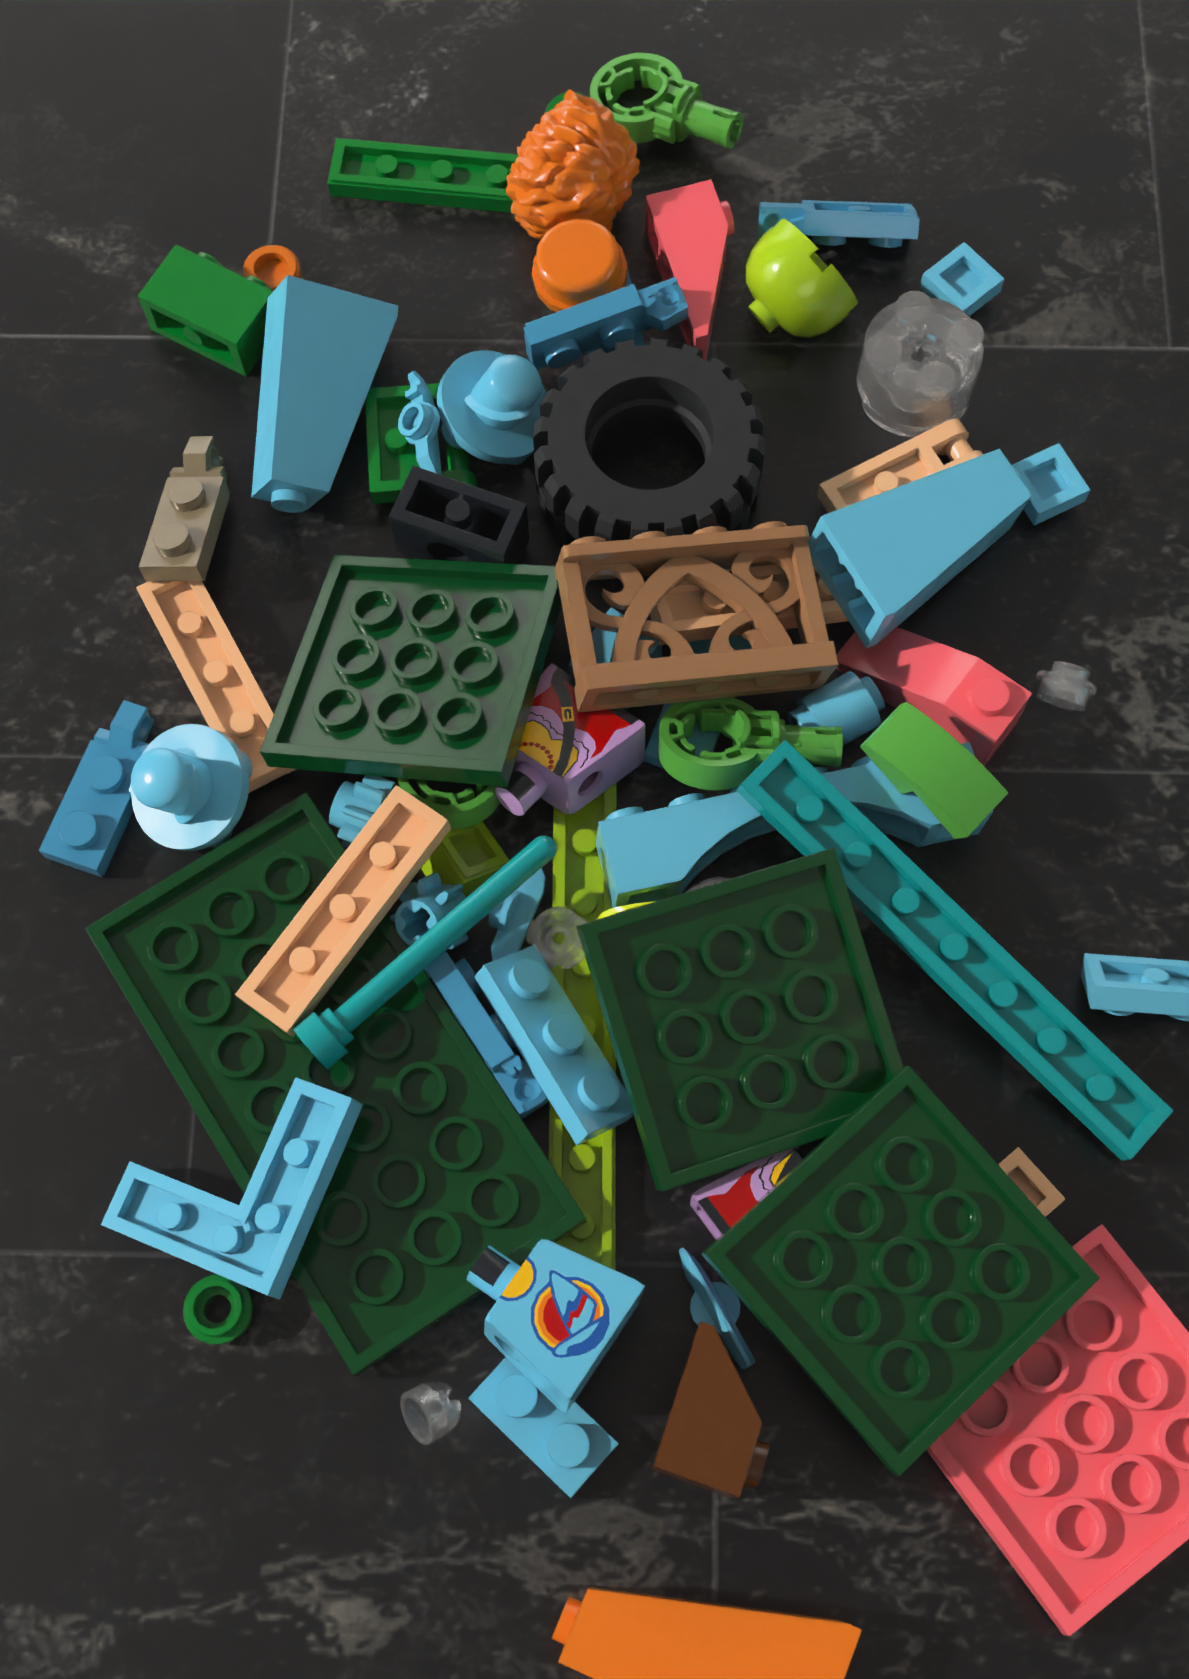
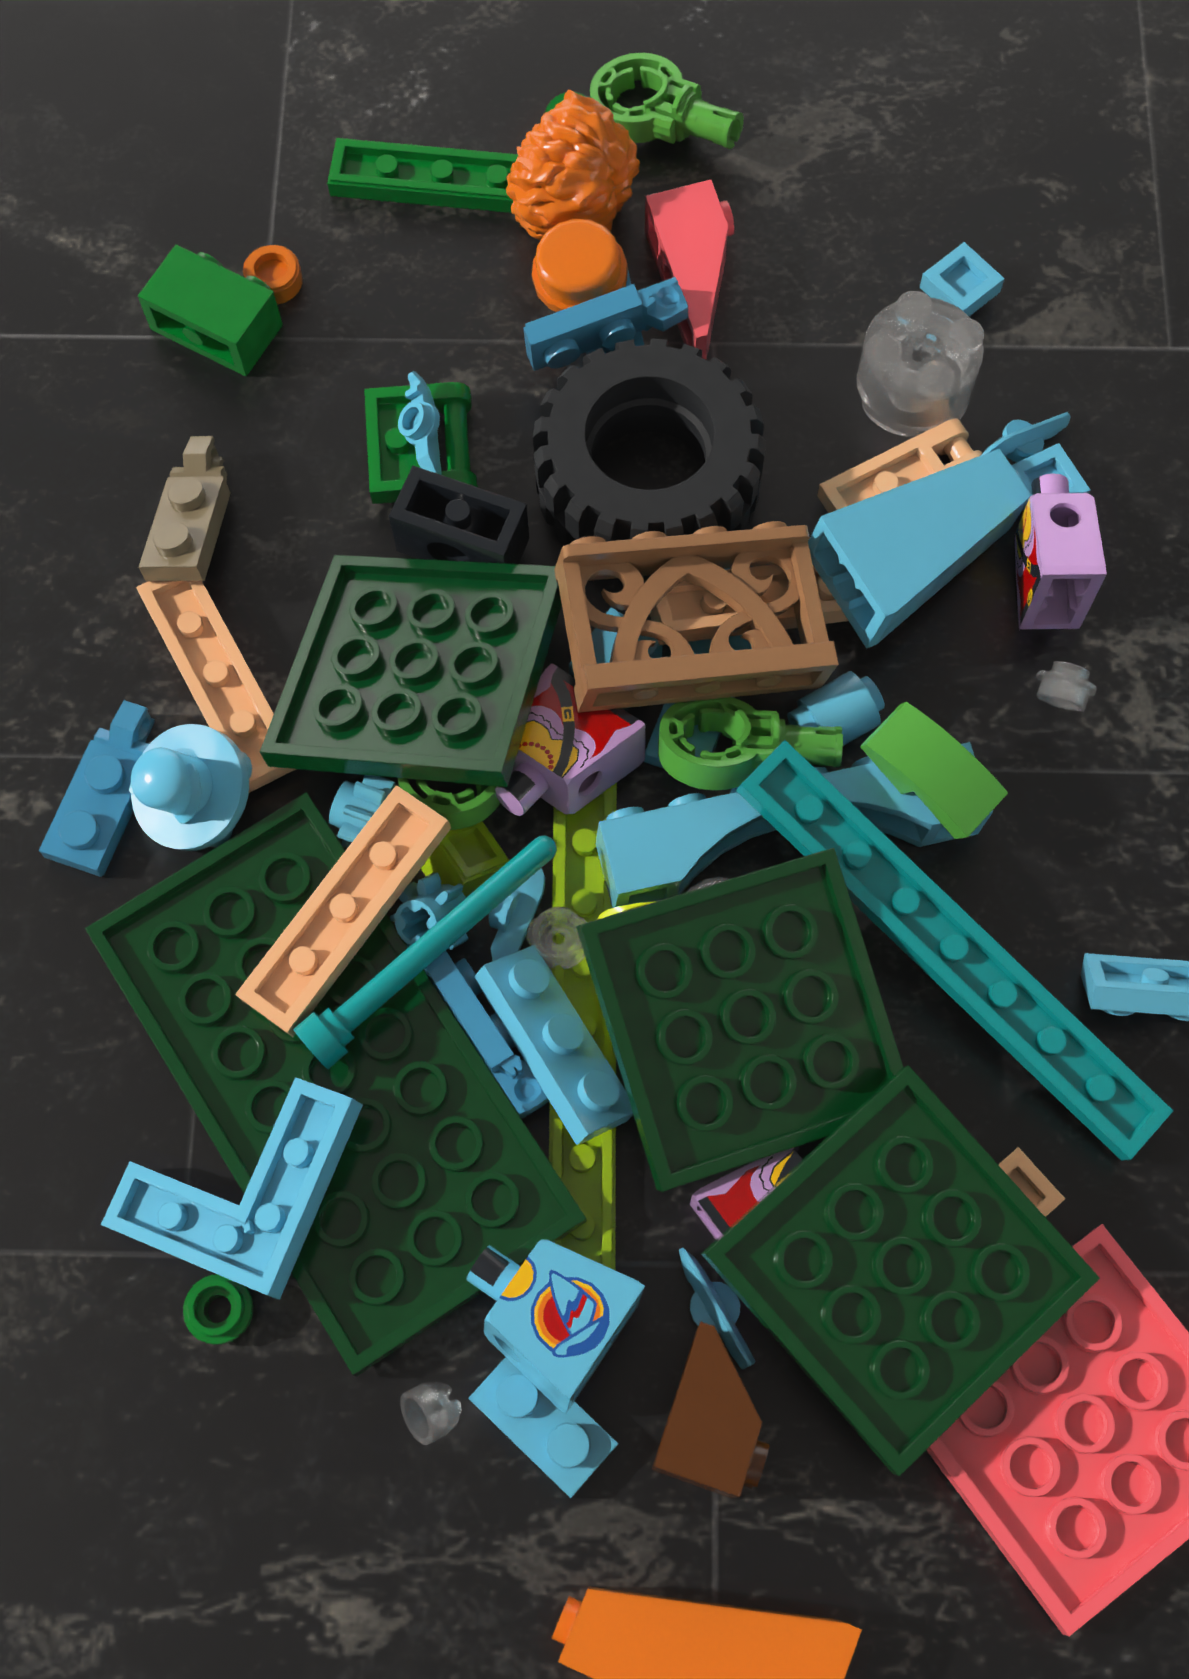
medium azure slope [251,275,398,513] -> none
medium azure plate [437,350,546,465] -> none
lime cylinder [746,219,858,338] -> none
dark azure hinge [758,200,920,247] -> none
coral slope [836,627,1032,766] -> none
none -> medium azure piece [982,412,1071,462]
none -> lavender torso [1014,474,1107,629]

